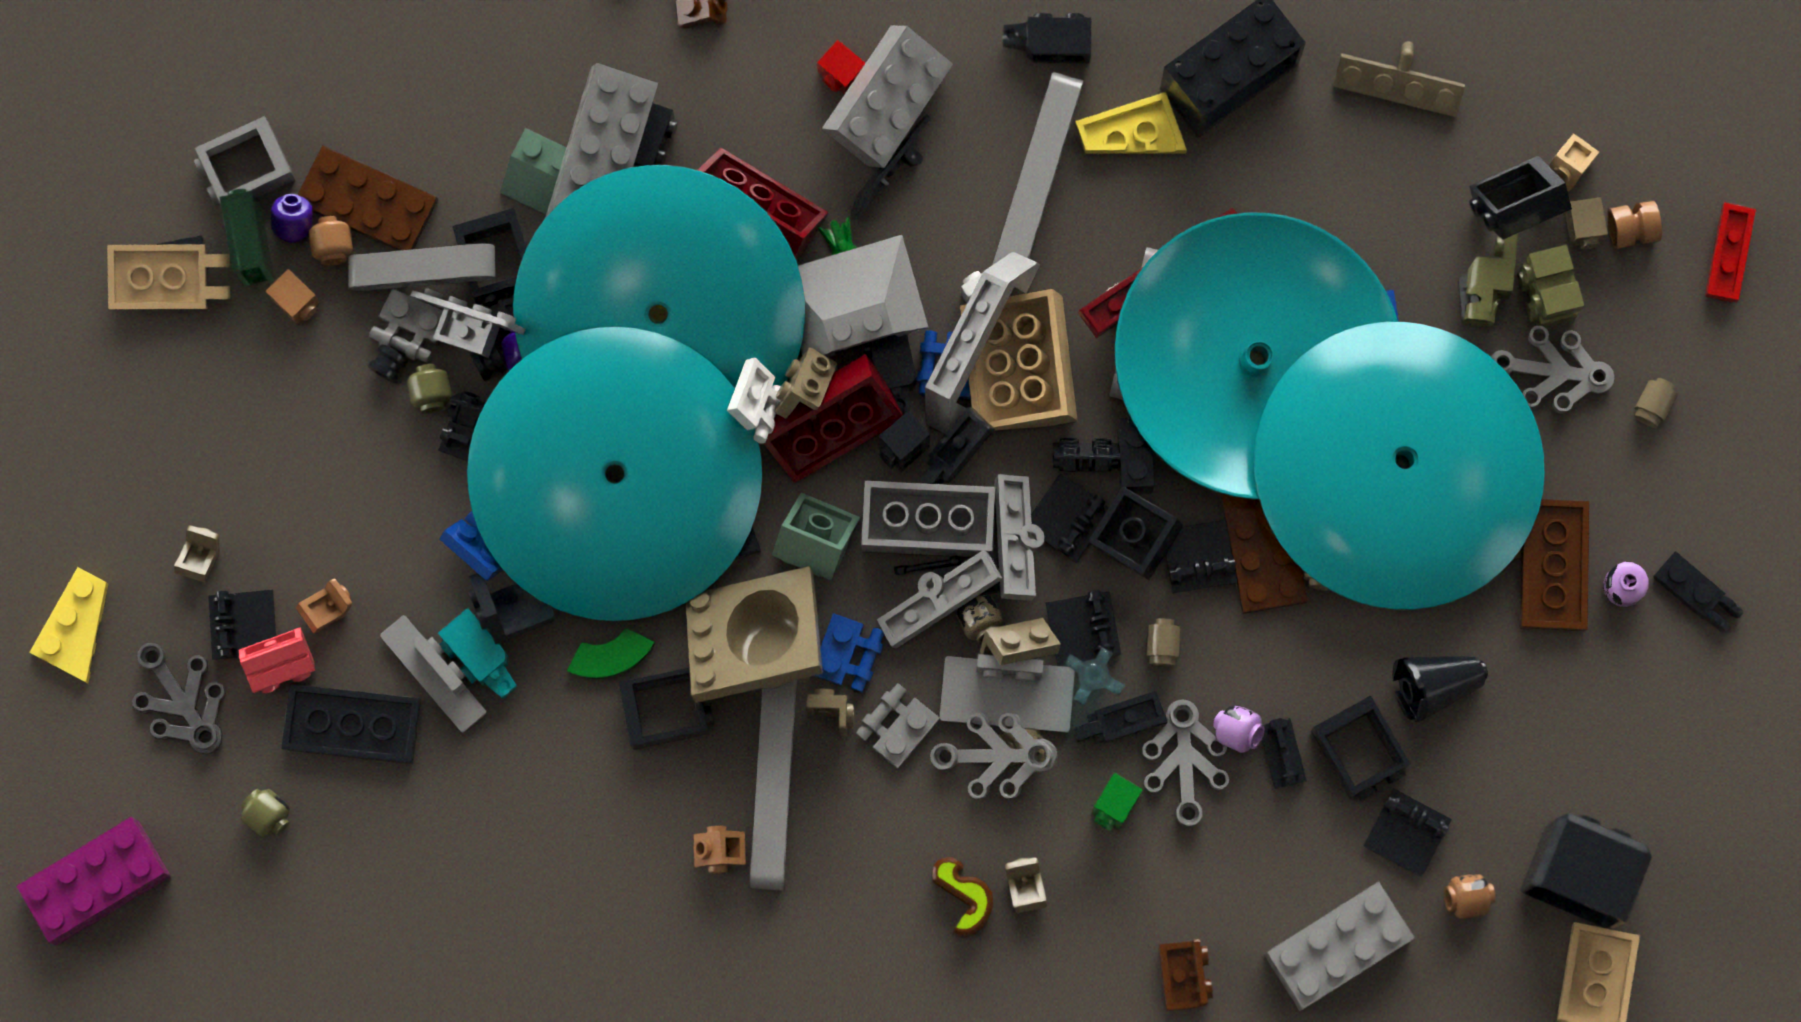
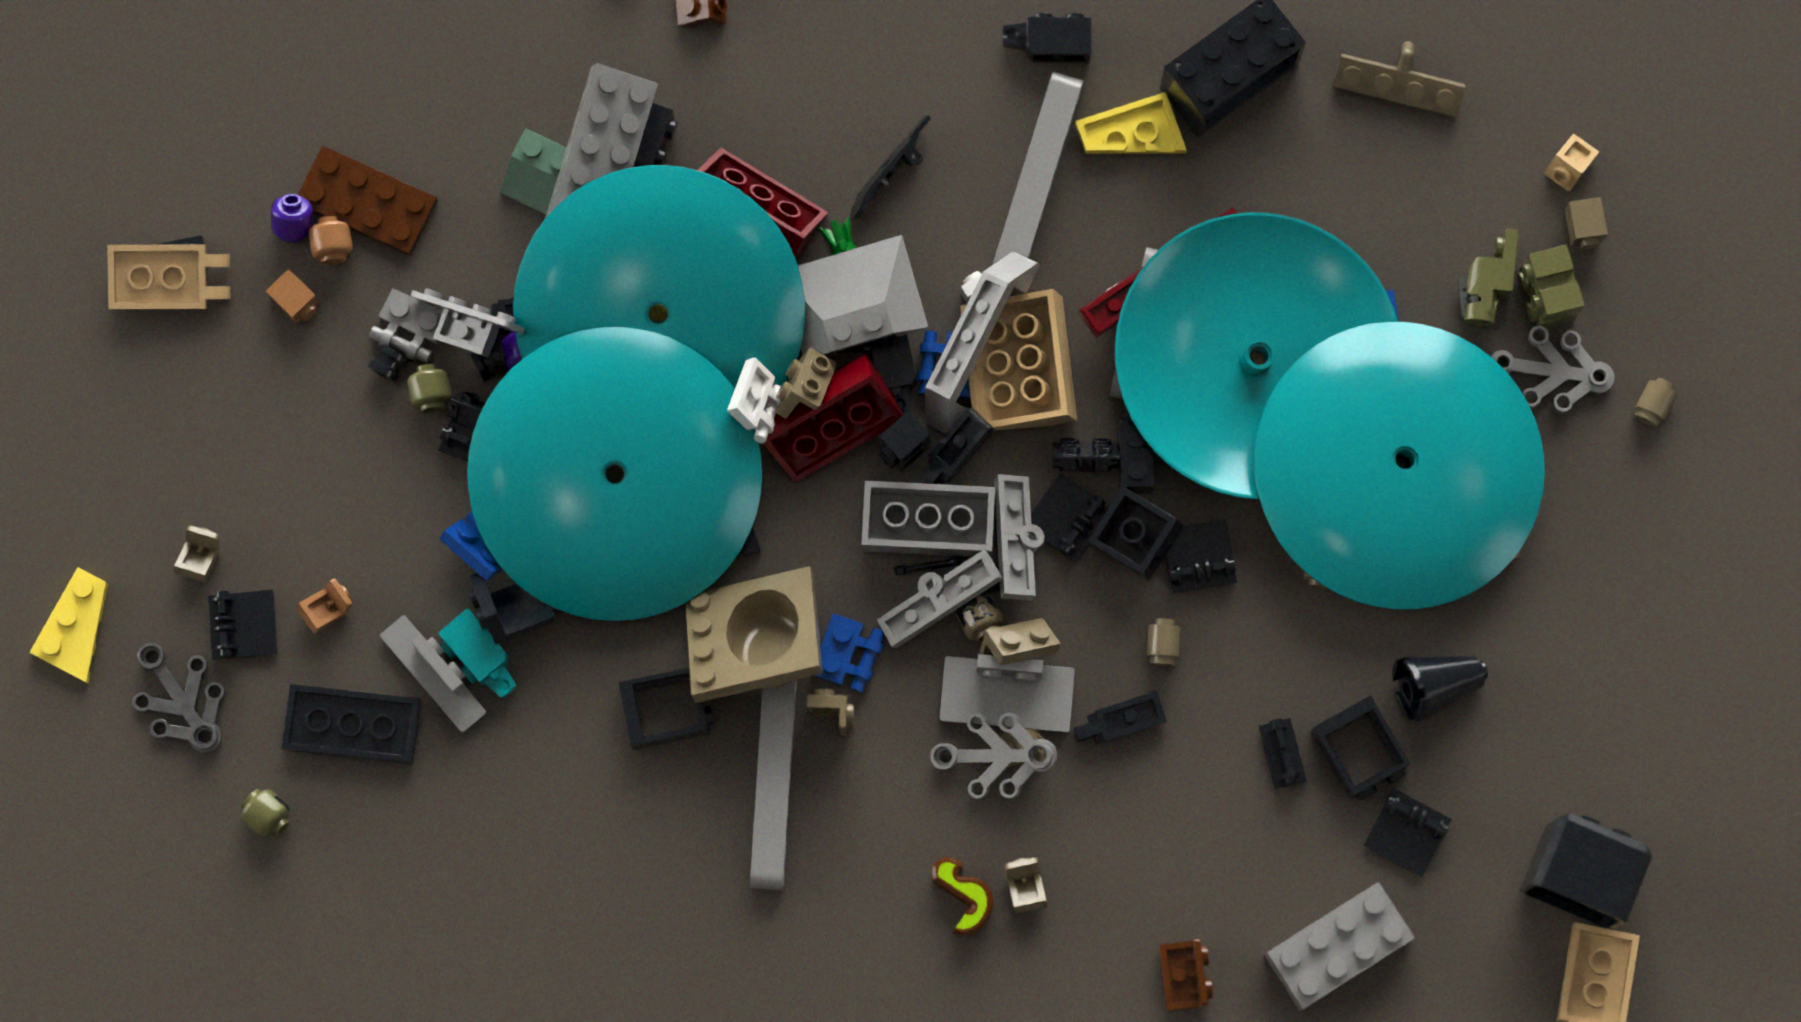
magenta brick [16,817,171,945] -> none
light grey window [194,116,295,212] -> none
clear green brick [220,189,275,286] -> none
coral brick [239,627,315,693] -> none
light grey beam [348,244,496,291] -> none
black window [452,208,527,306] -> none
green tile [567,627,655,679] -> none
medium nougat brick [694,826,746,874] -> none
sand green slope [771,493,860,580] -> none
red brick [817,40,865,94] -> none
light grey brick [822,26,953,168] -> none
light grey plate [856,683,940,769] -> none
black hinge [1046,590,1122,666] -> none
clear light blue rock [1064,647,1125,705] -> none
green brick [1091,772,1143,831] -> none
light grey plant [1142,700,1229,827] -> none
lavender head [1213,705,1265,753] -> none
reddish brown plate [1220,493,1308,614] -> none
medium nougat head [1444,874,1495,919] -> none
black window [1469,156,1572,240] -> none
reddish brown plate [1520,499,1589,631] -> none
lavender head [1603,562,1649,607] -> none
medium nougat wheel [1607,200,1662,249] -> none
black hinge [1653,551,1744,633] -> none
red plate [1705,202,1756,303] -> none

